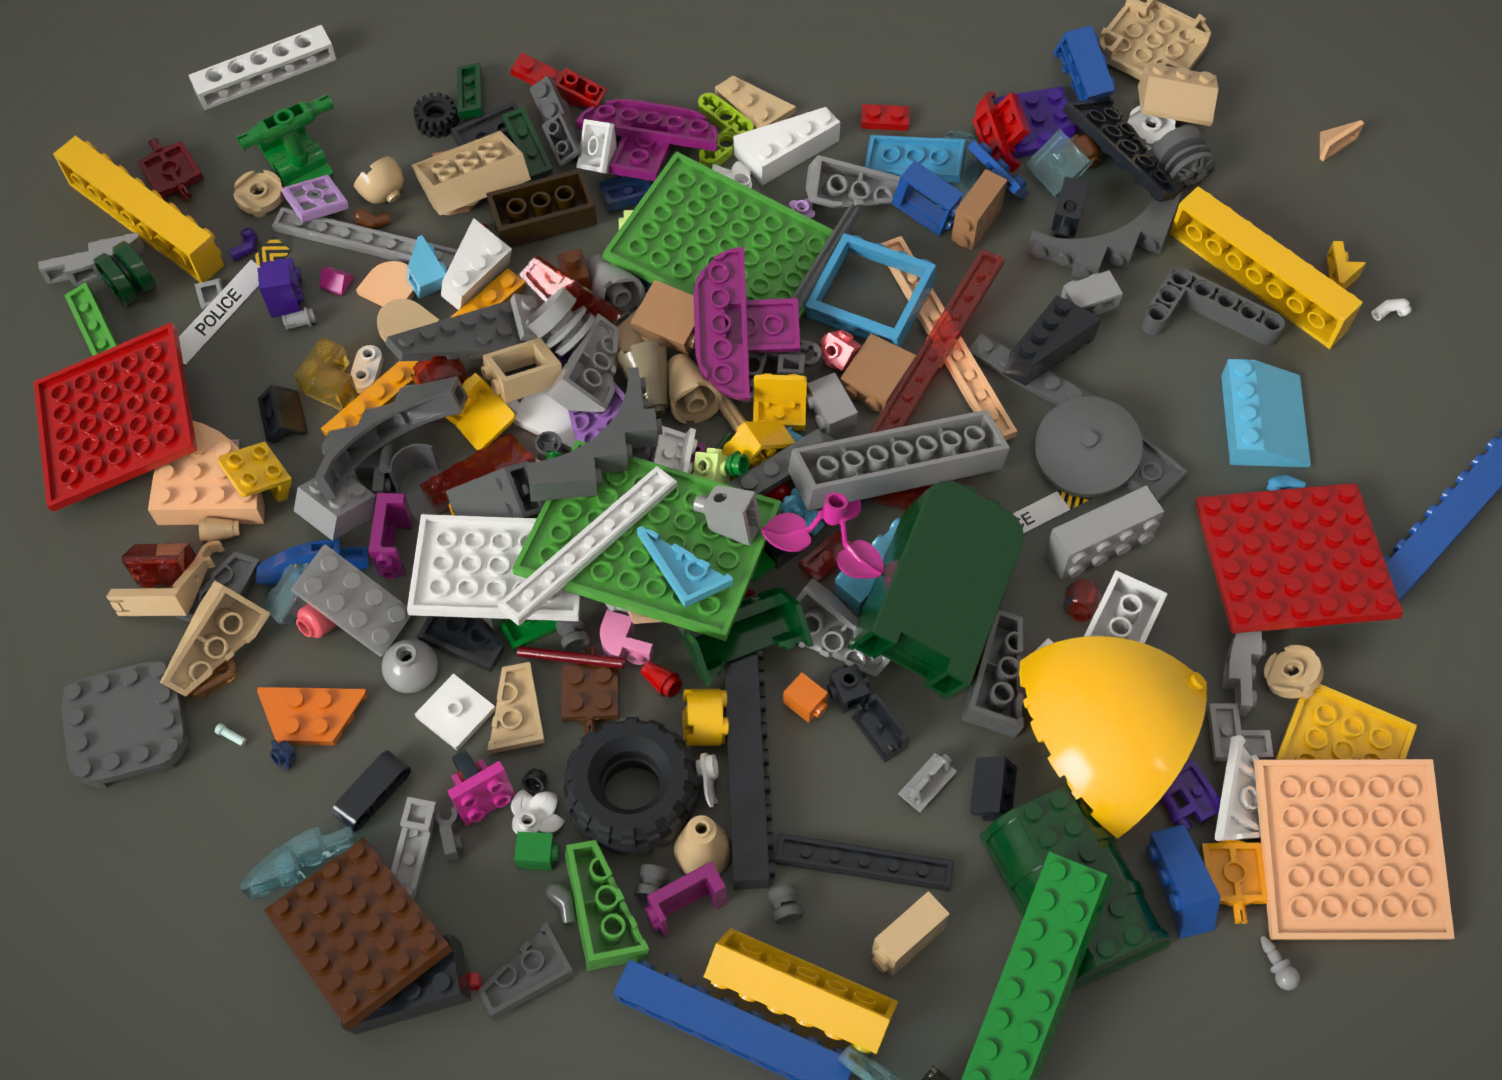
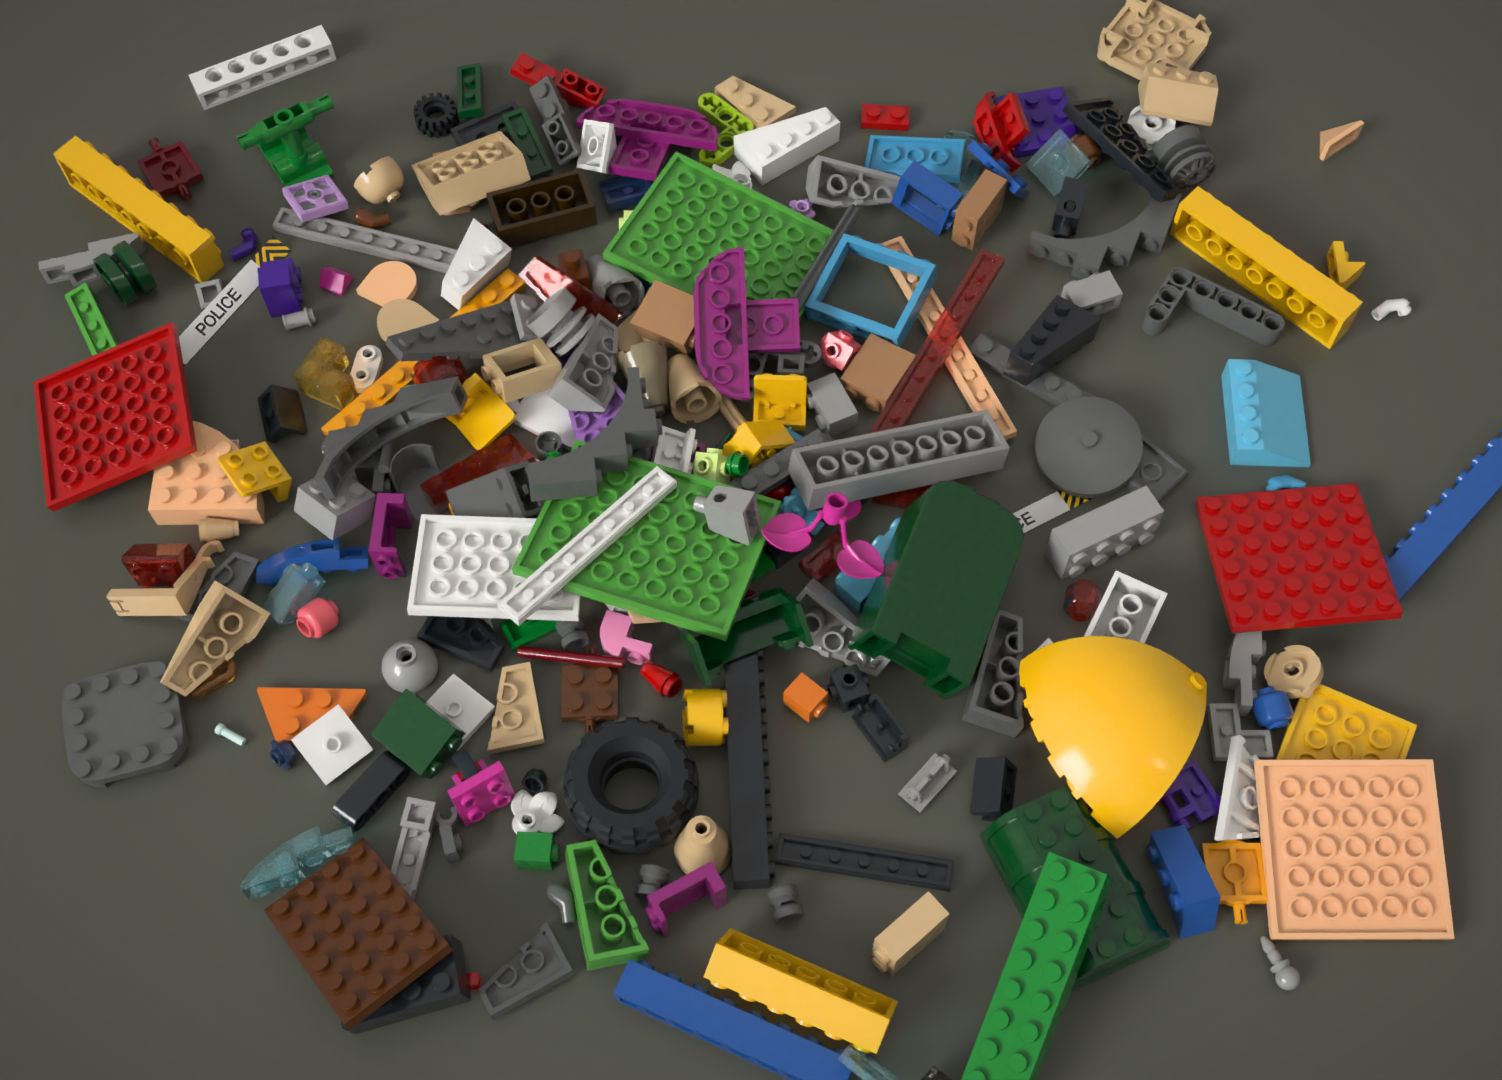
tan plate [233,170,285,218] -> none
light grey plate [290,544,411,657] -> none
medium azure slope [407,235,447,299] -> none
medium azure wing [637,526,733,608] -> none
white plate [696,753,719,807] -> none
blue wedge [1053,25,1115,101] -> none
none -> white plate [291,704,373,785]
none -> dark green brick [370,689,465,779]
none -> blue head [1252,686,1294,730]

